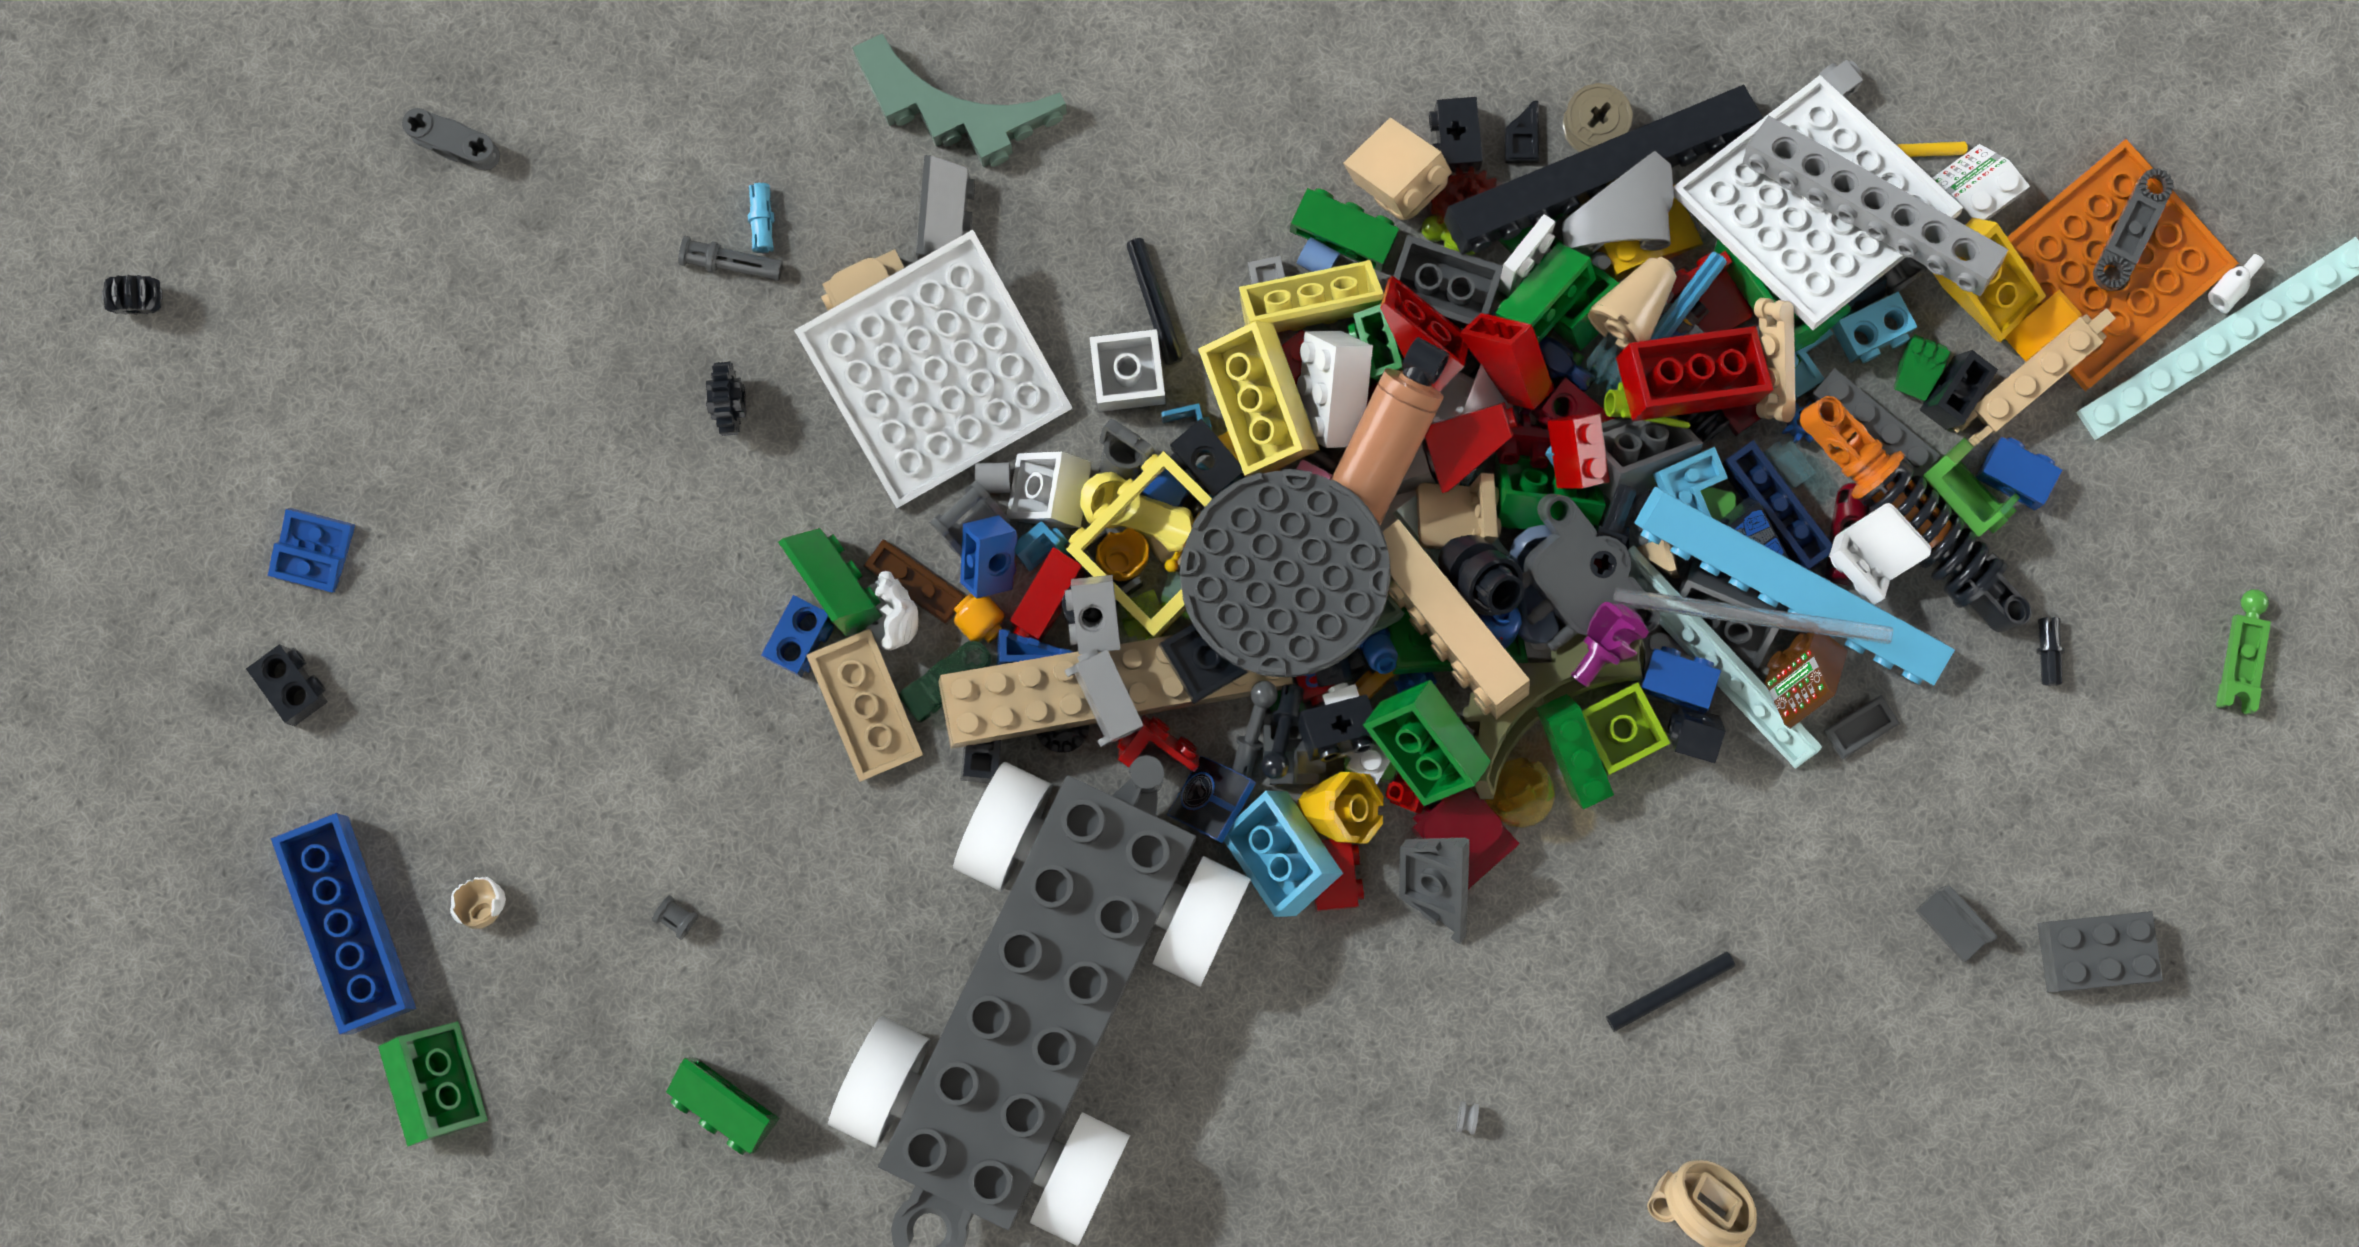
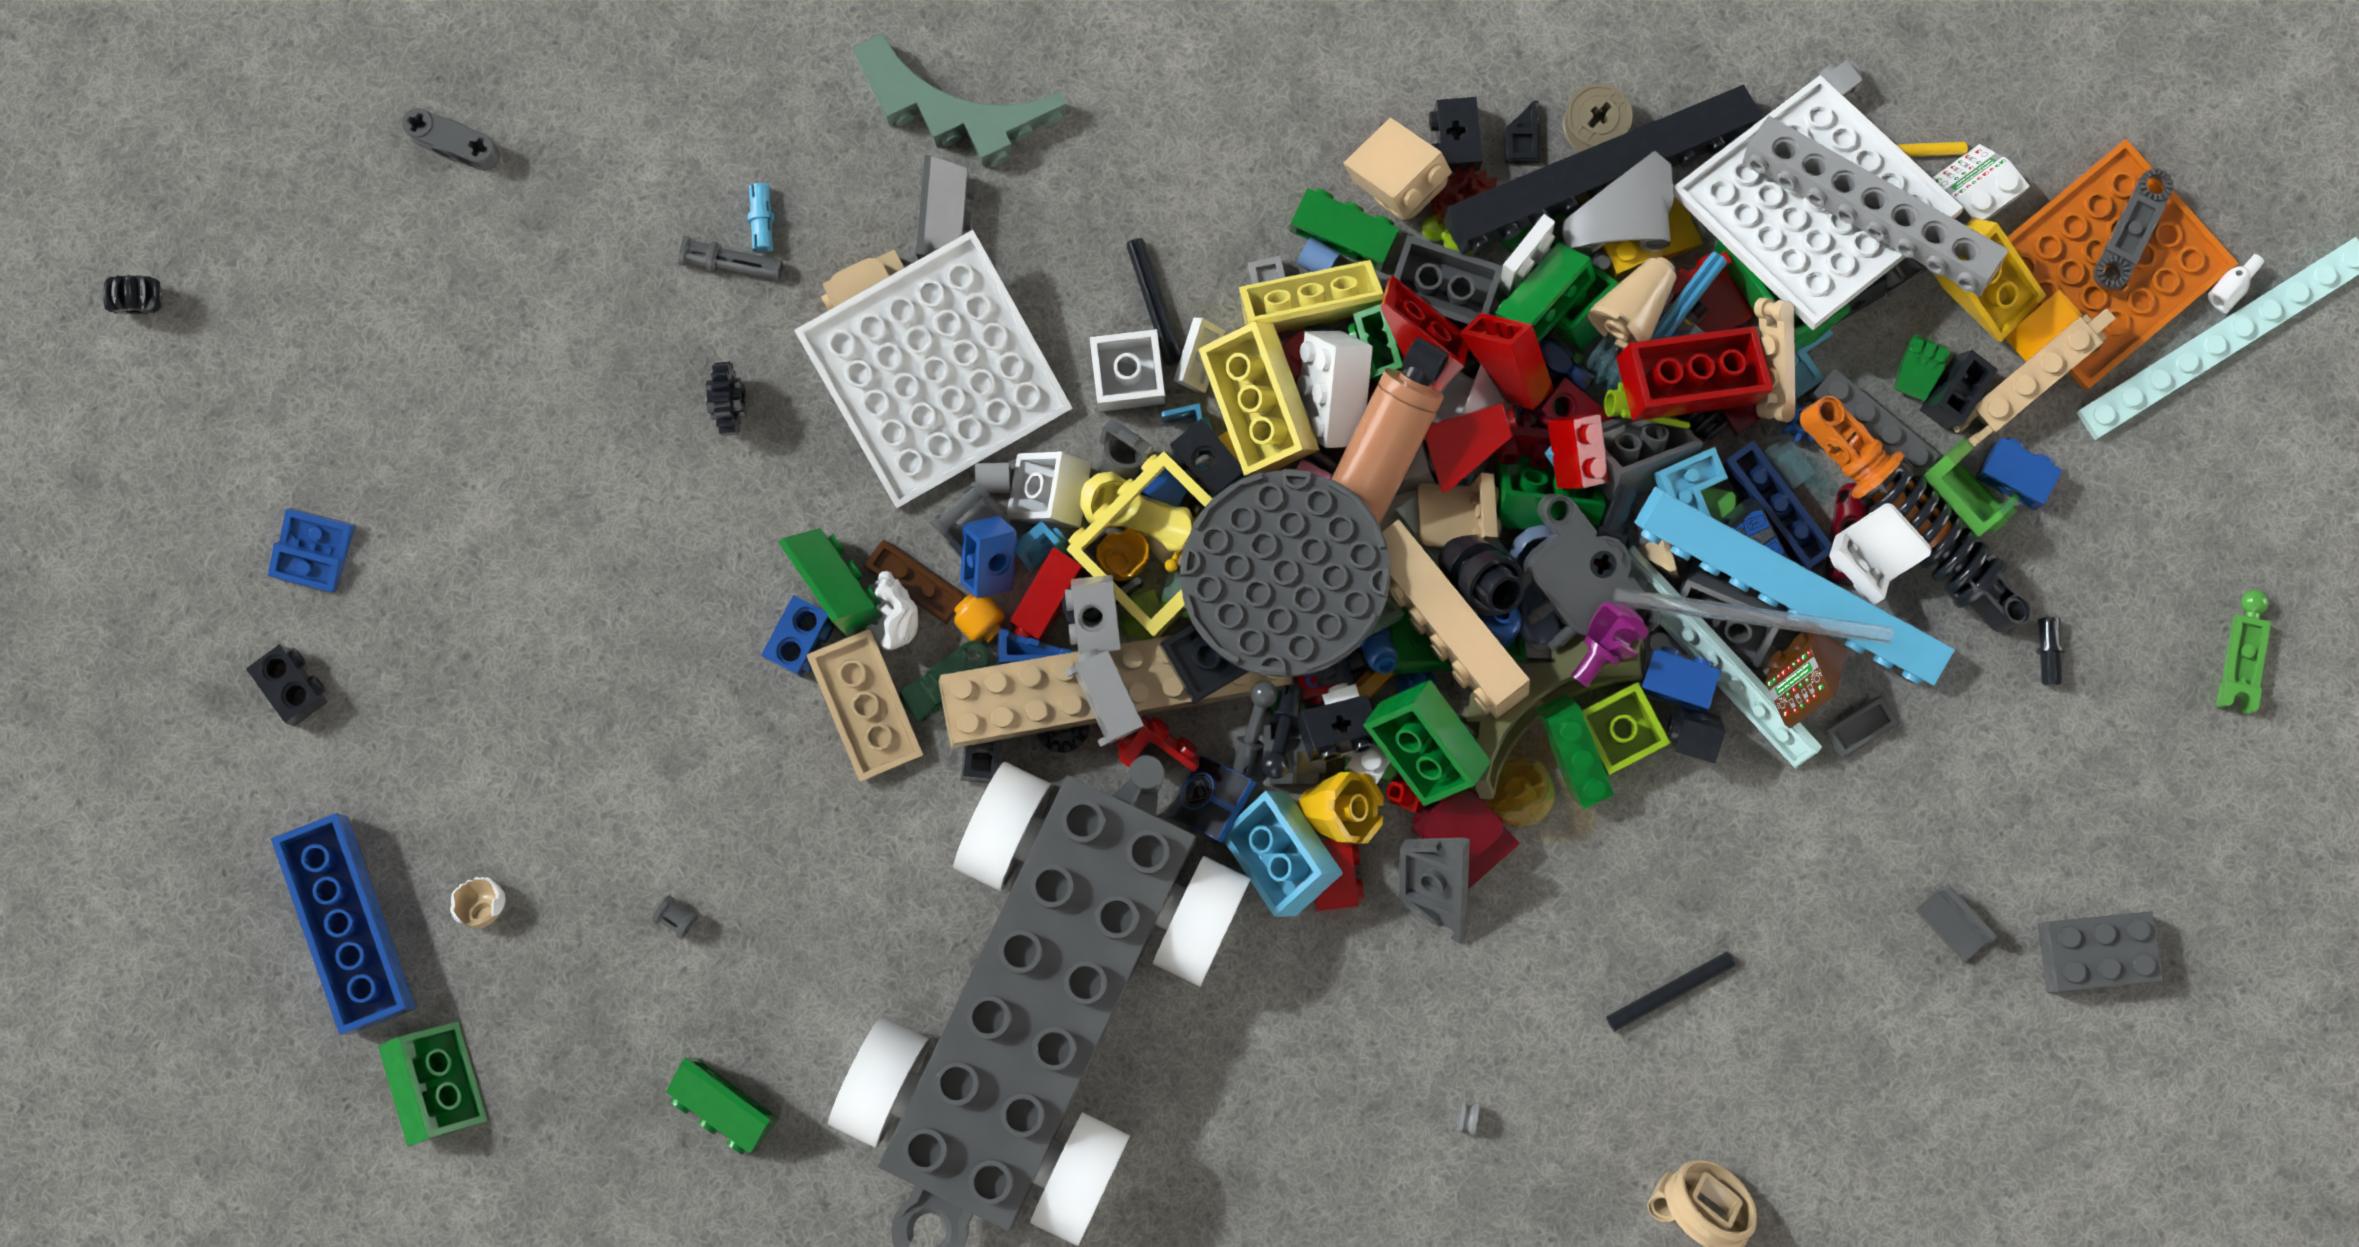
medium azure brick [1832,292,1917,363] -> none
none -> white plate [1174,318,1225,393]

